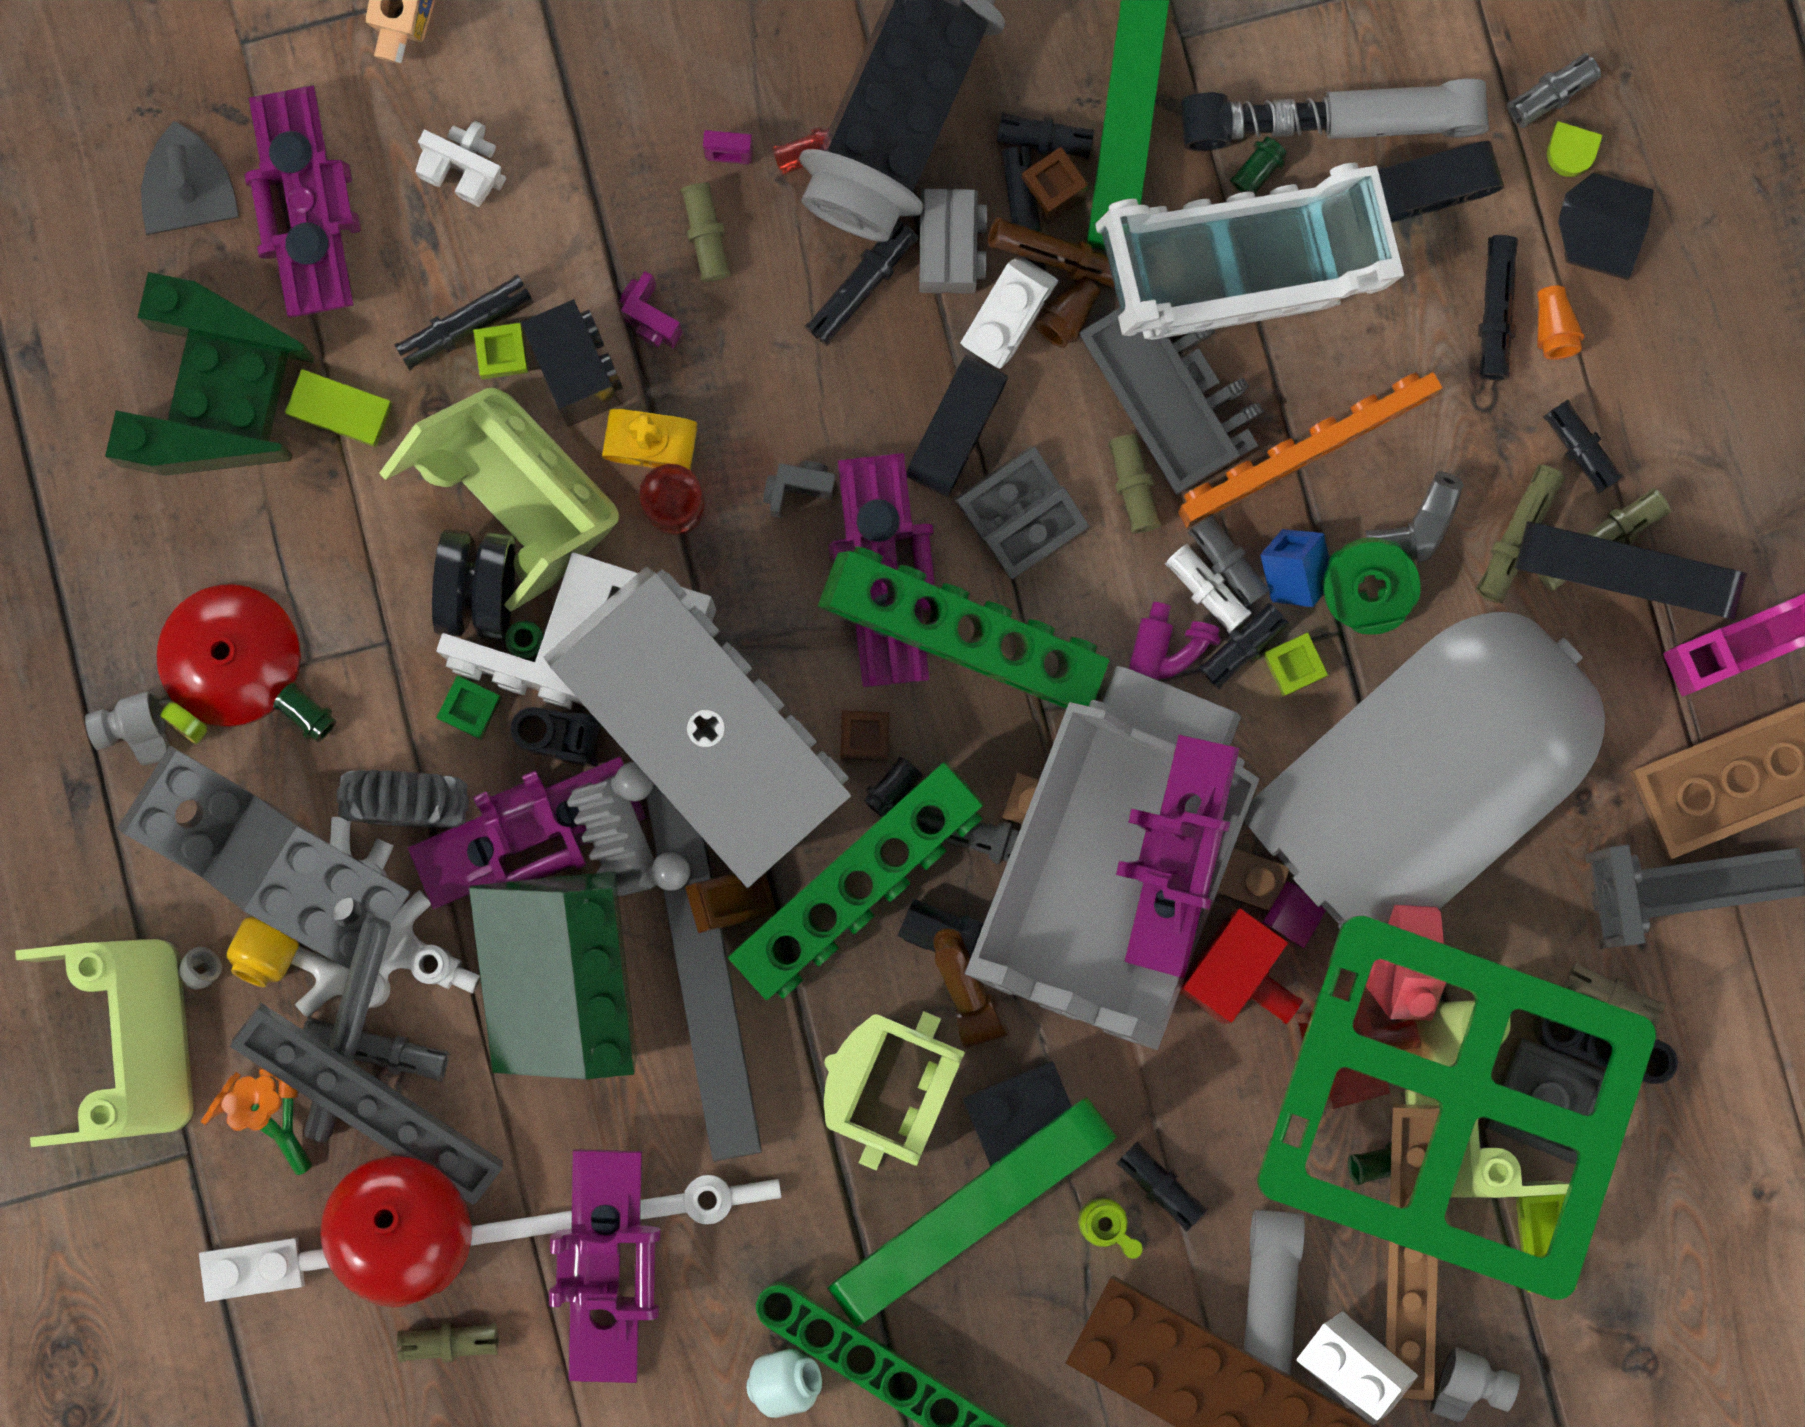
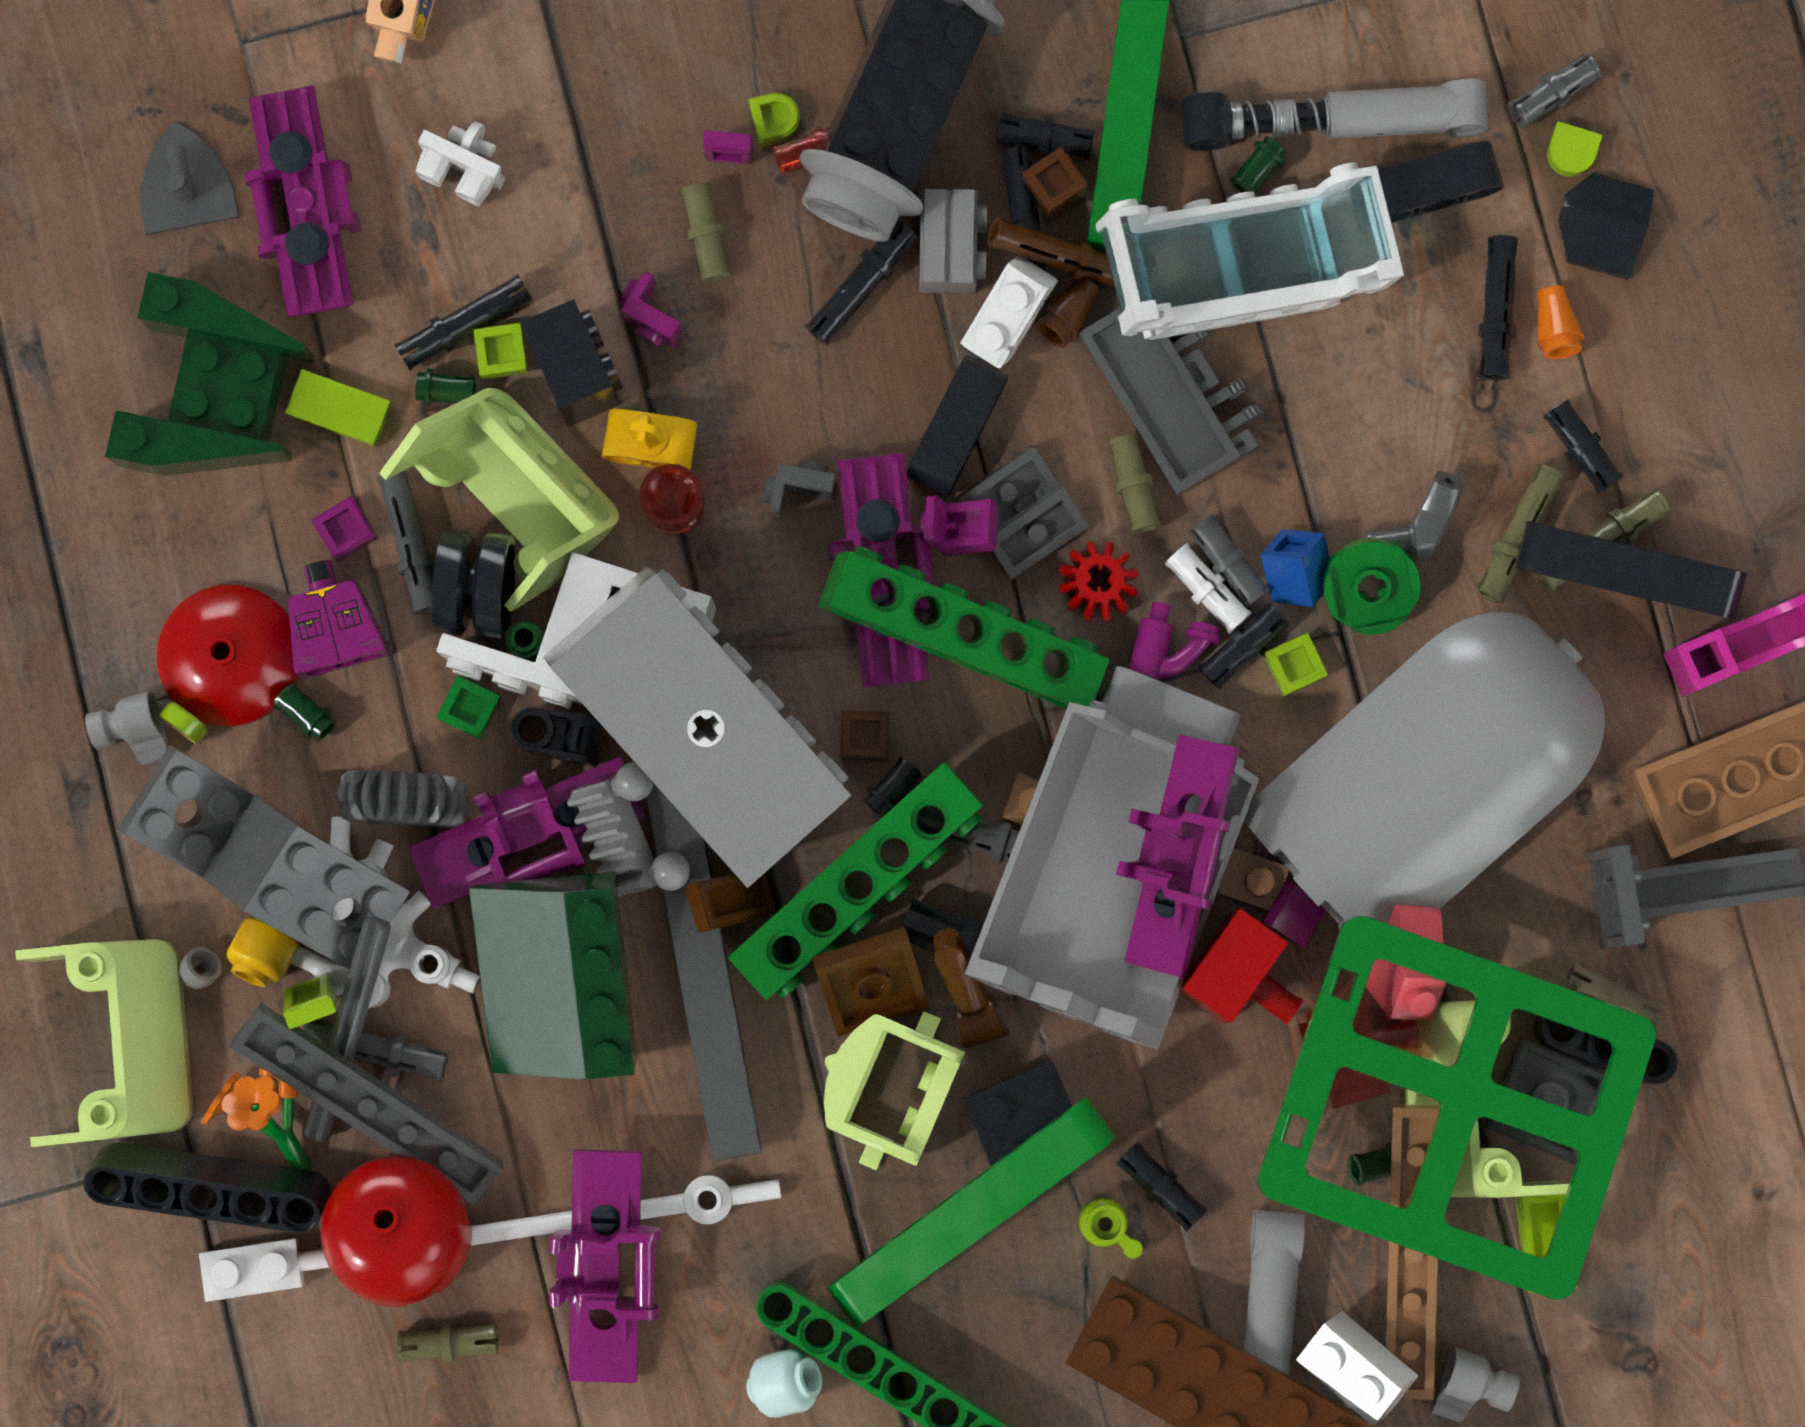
orange plate [1178,372,1442,528] -> none
none -> black beam [83,1142,331,1233]
none -> lime tile [283,973,337,1030]
none -> magenta torso [288,560,391,679]
none -> magenta tile [311,495,378,562]
none -> dark grey pin [377,470,435,615]
none -> dark green pin [415,368,476,406]
none -> lime tile [749,93,801,148]
none -> reddish brown plate [812,927,930,1037]
none -> magenta bracket [920,495,999,556]
none -> red gear [1058,541,1139,622]

